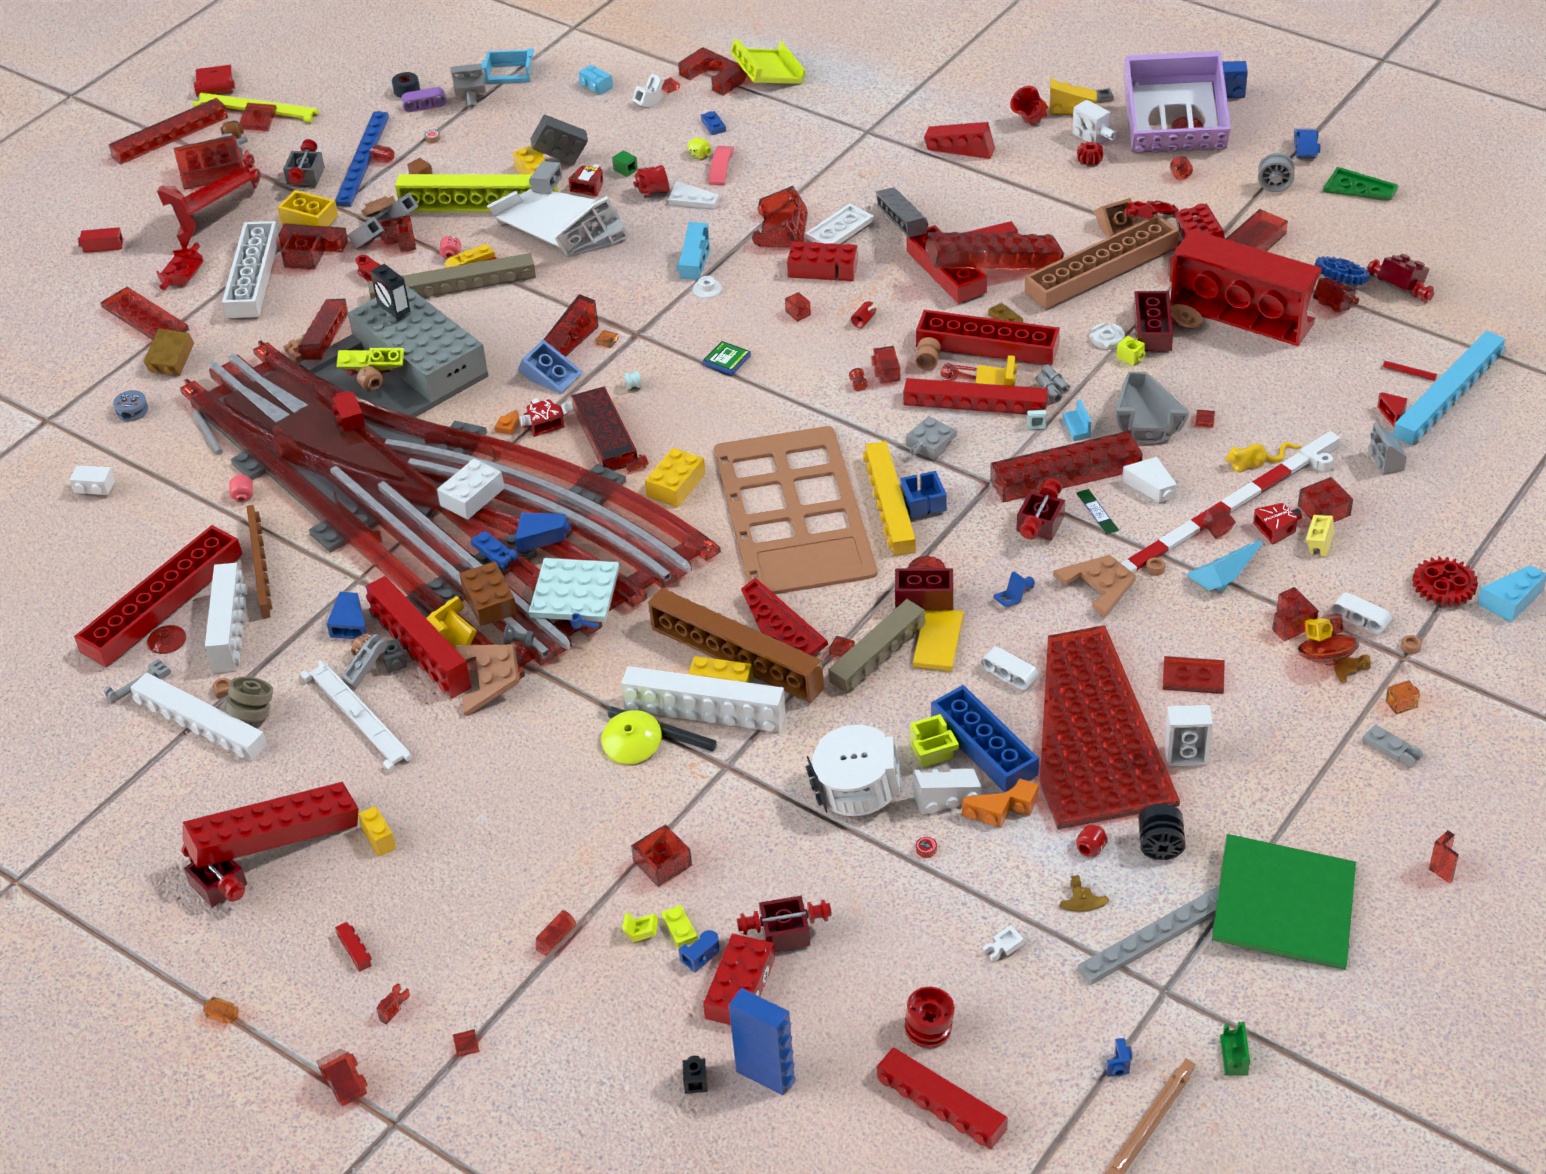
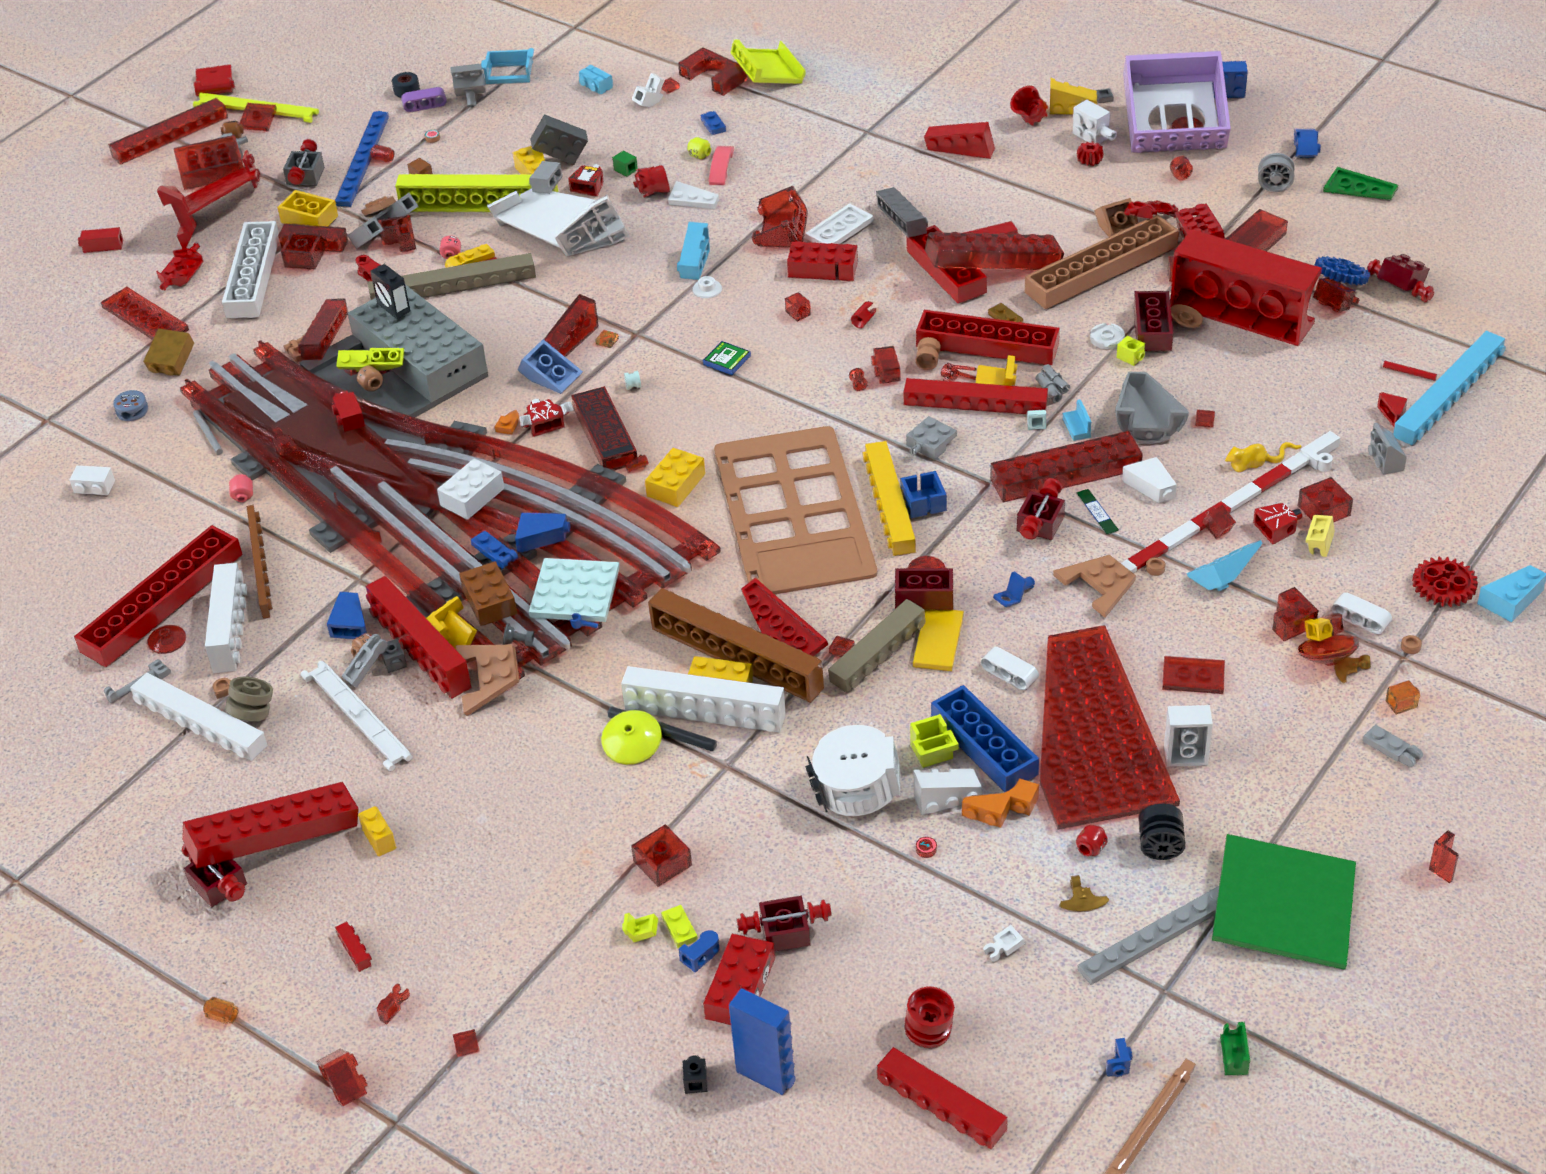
clear red brick [536,910,576,956] -> none

